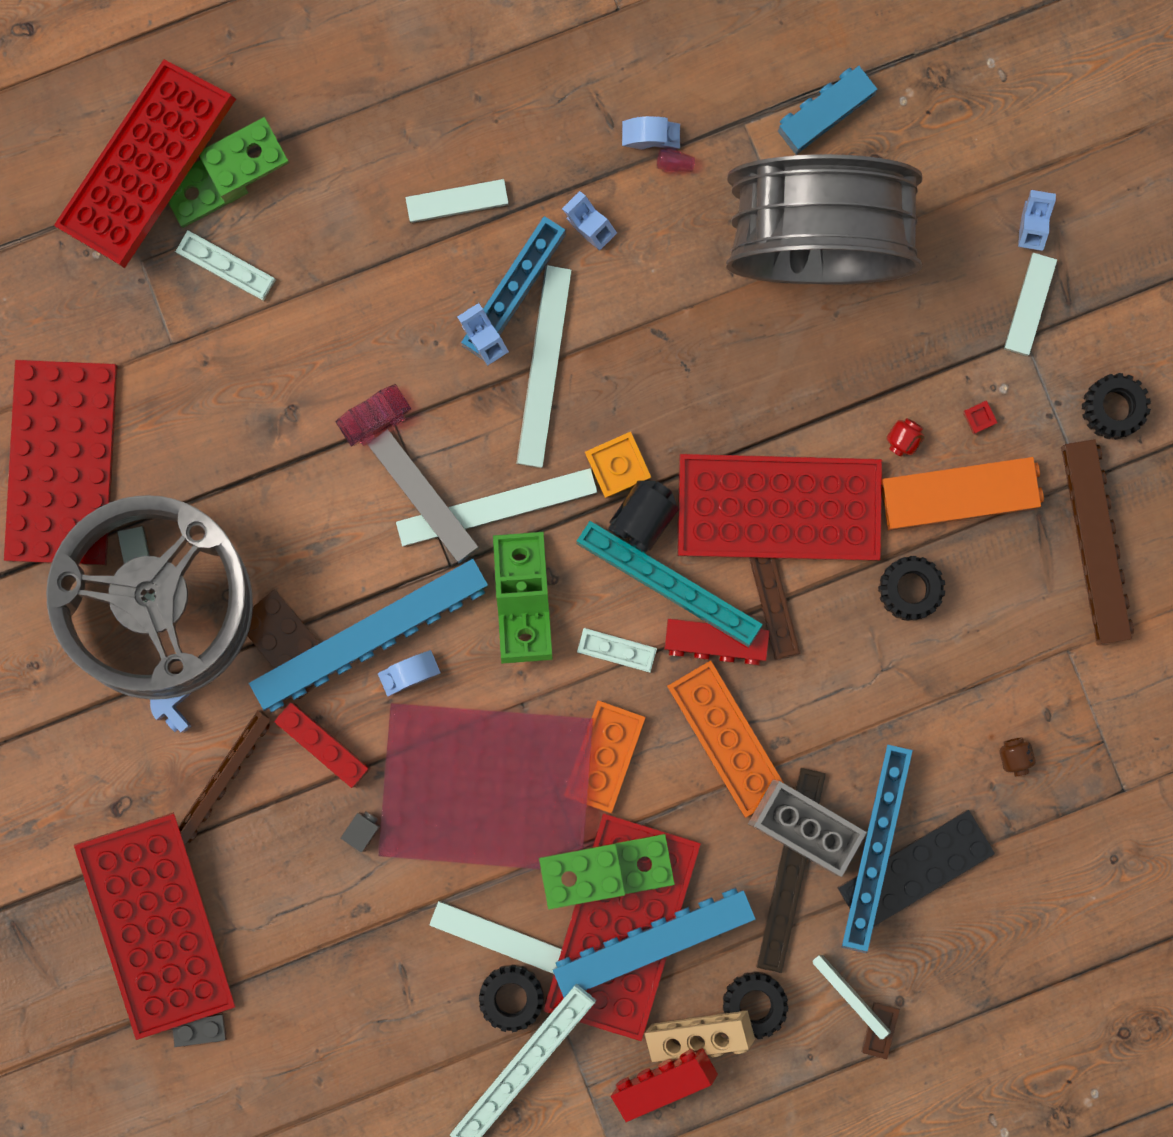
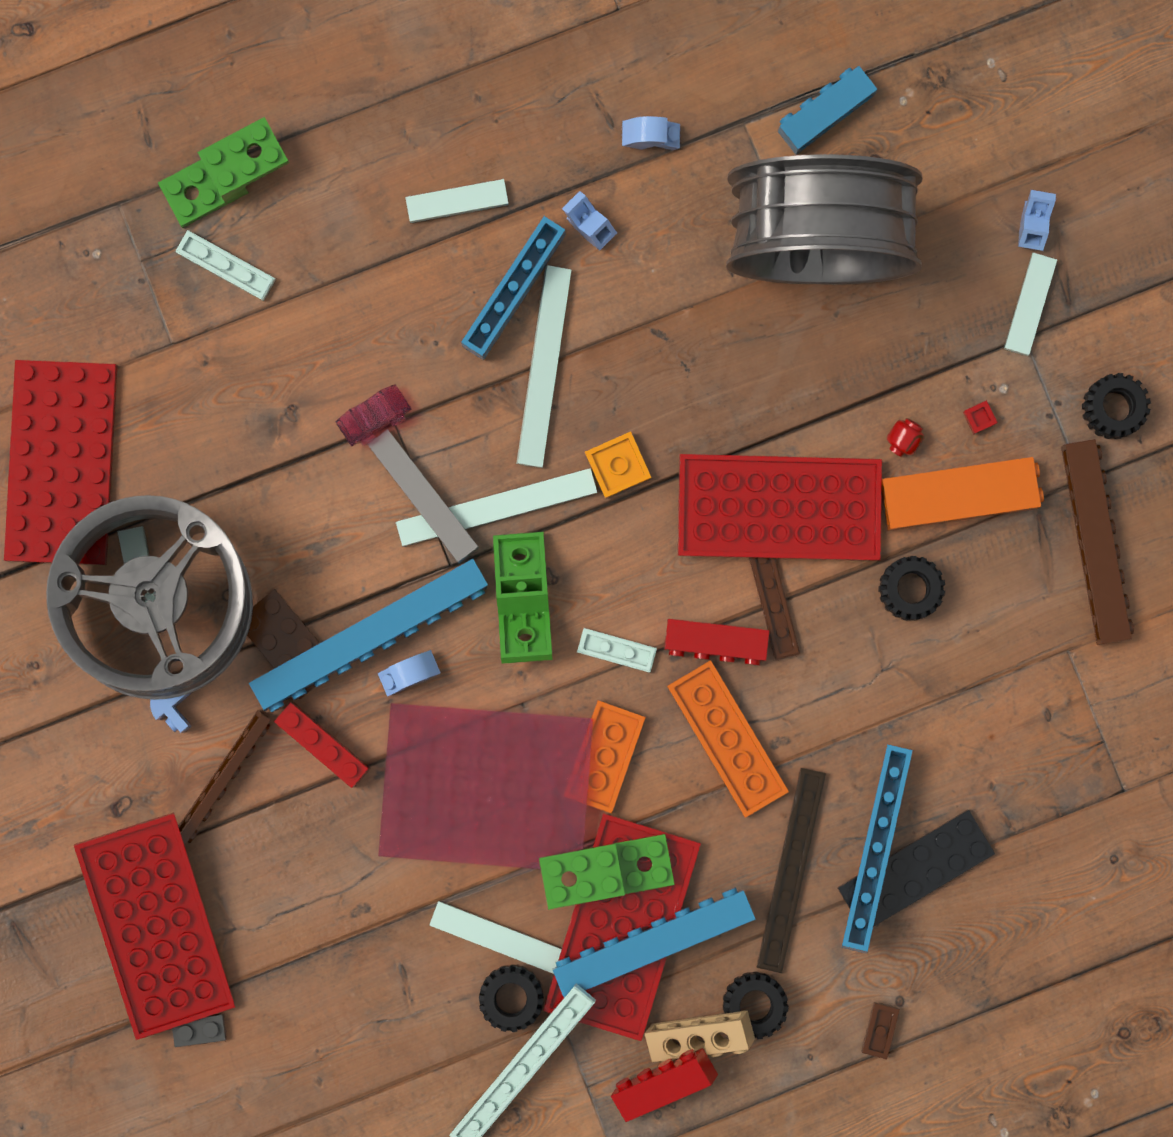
red plate [54,59,236,268] -> none
dark grey brick [340,811,381,853] -> none
light blue brick [457,303,509,366] -> none
teal plate [576,521,763,648] -> none
black cylinder [608,480,679,553] -> none
clear pink cone [657,147,695,172] -> none
light grey brick [748,780,867,877] -> none
light aqua tile [813,955,891,1040] -> none
reddish brown head [999,737,1036,777] -> none

